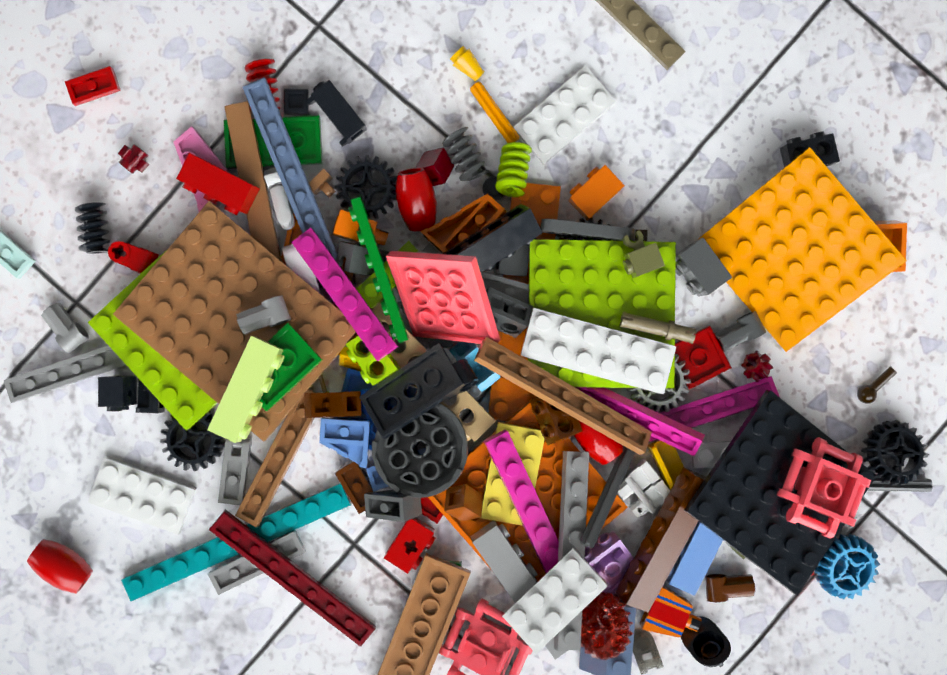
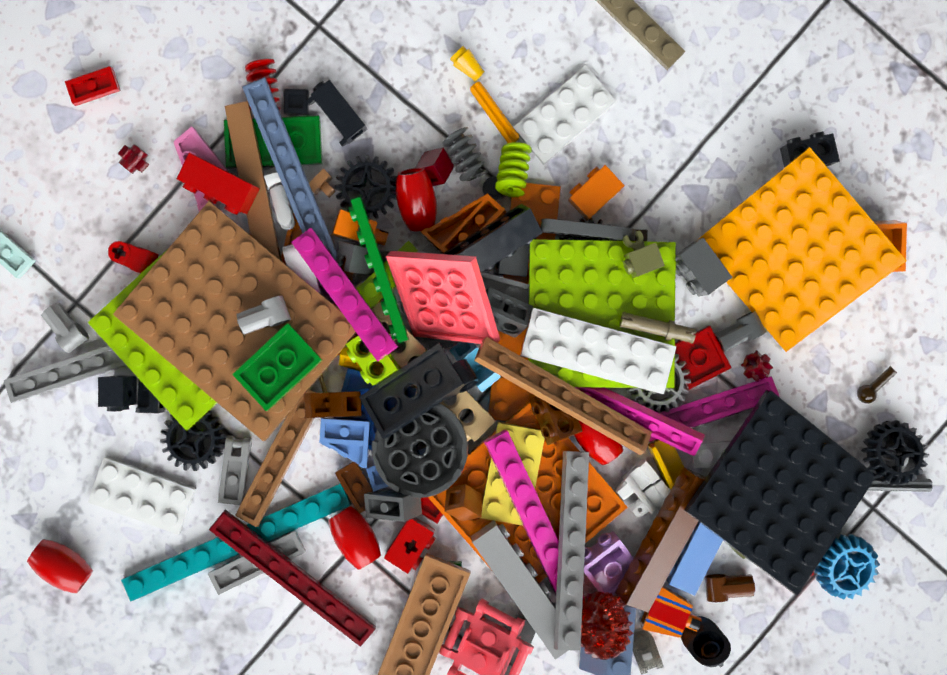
black piece [75,202,110,254] -> none
yellowish green brick [207,336,284,443] -> none
white plate [502,548,609,654] -> none
dark grey axle [580,446,635,548] -> none
coral brick [777,437,871,538] -> none
none -> red piece [328,506,381,570]

